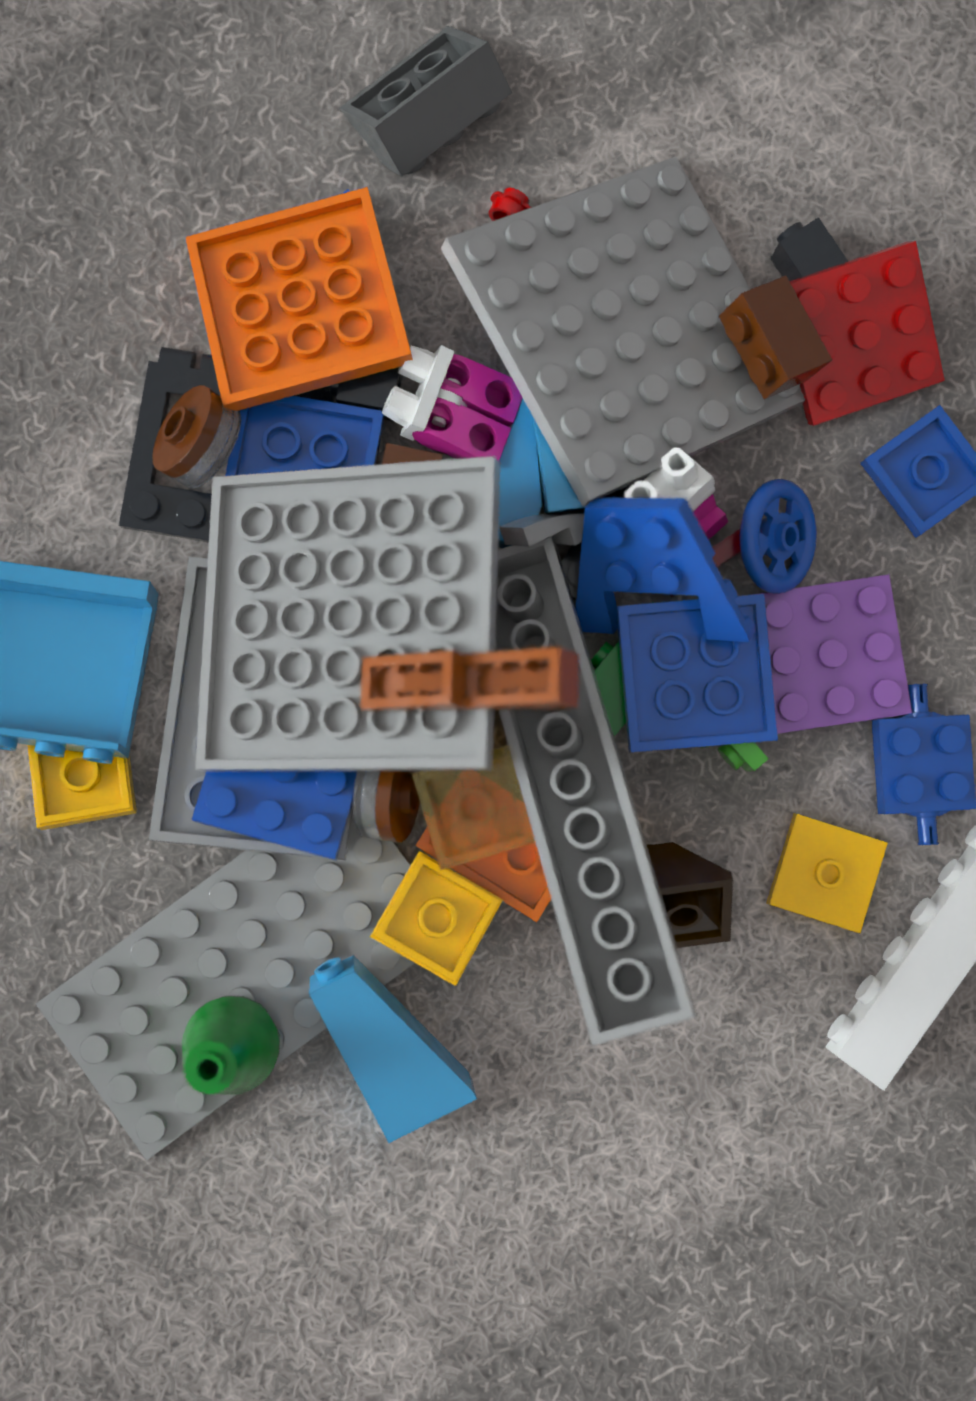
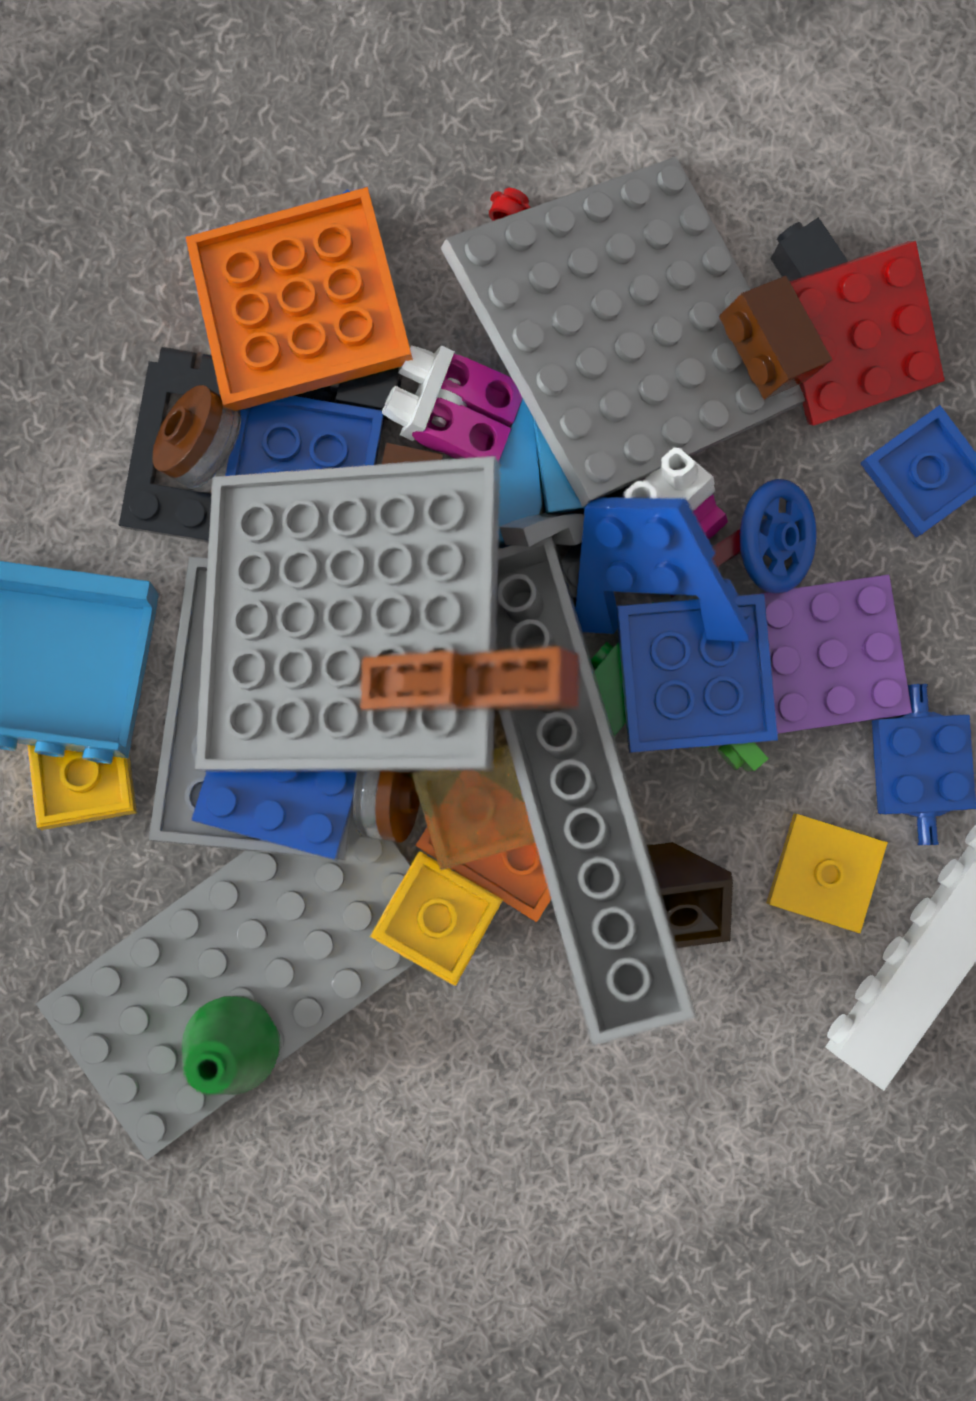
dark azure slope [309,955,477,1143] -> none
dark grey slope [340,26,512,177] -> none

